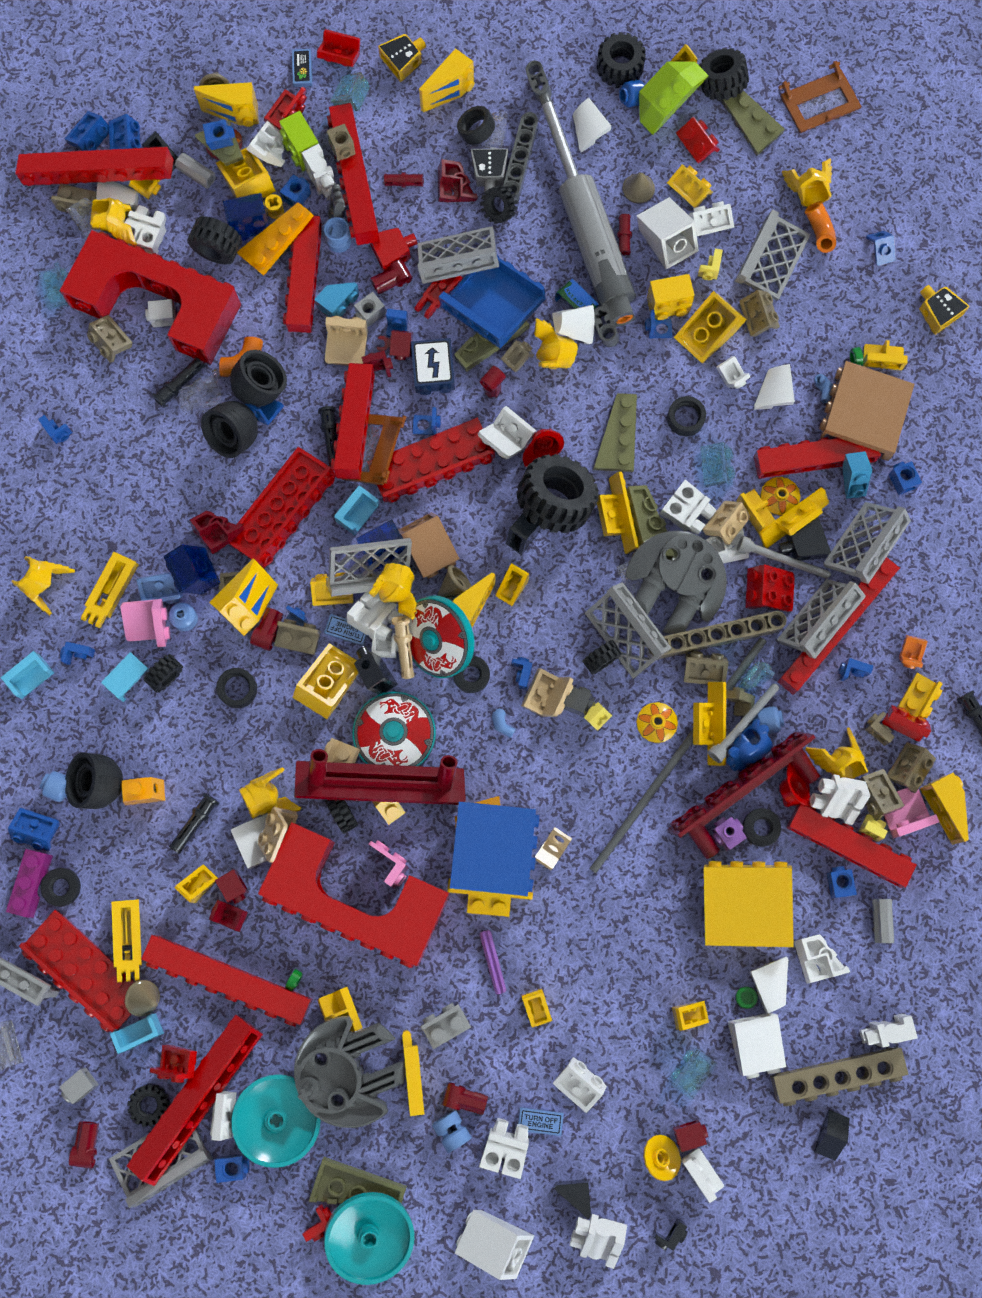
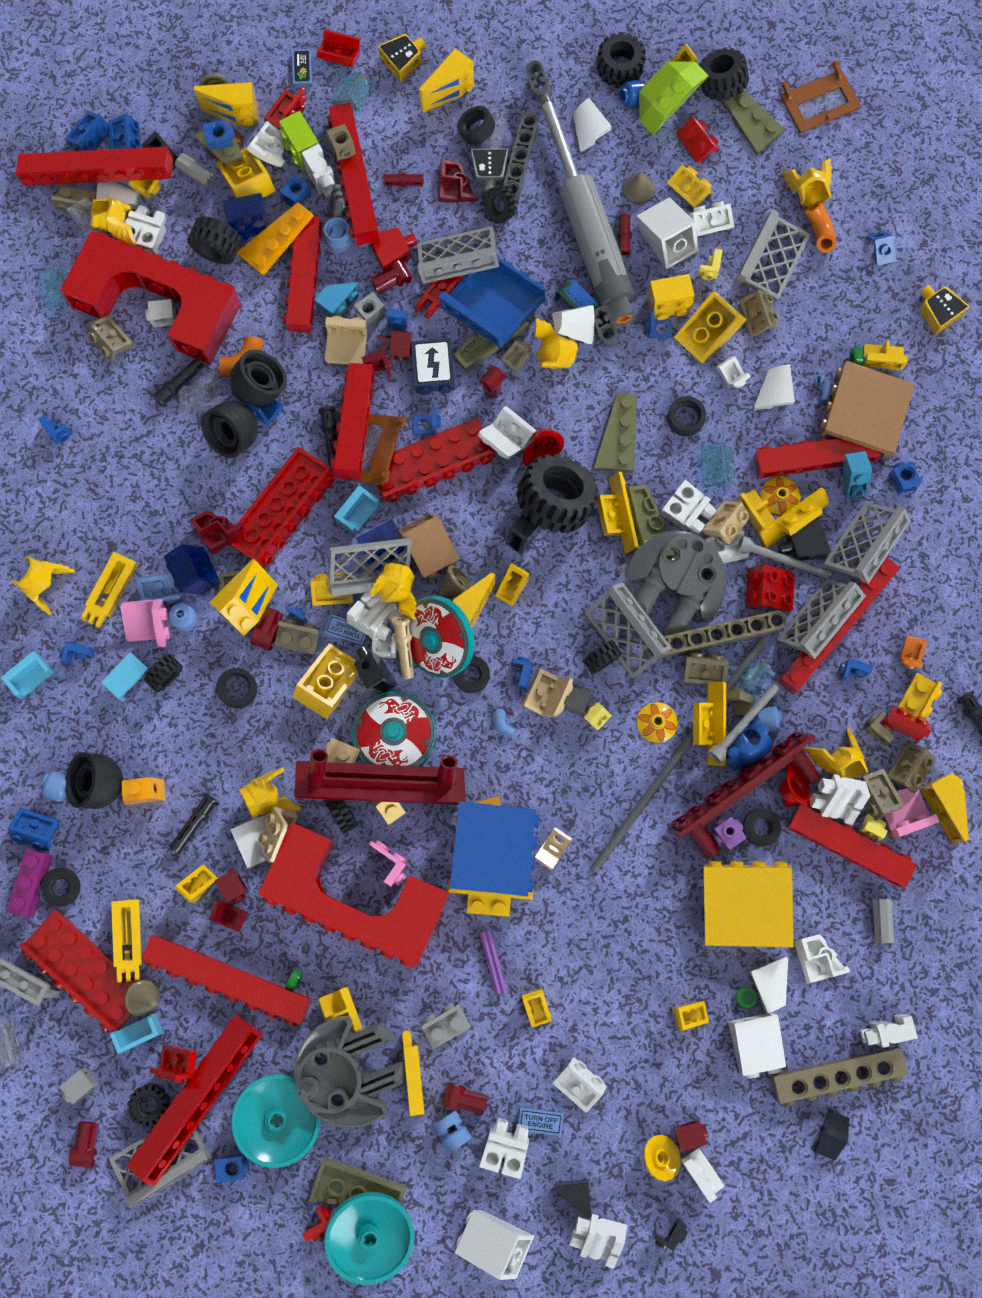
white bracket [210,1091,237,1141] -> none
yellow bush [265,194,284,219] -> none
clear light blue bracket [670,1047,717,1100] -> none
blue brick [826,866,857,899] -> none

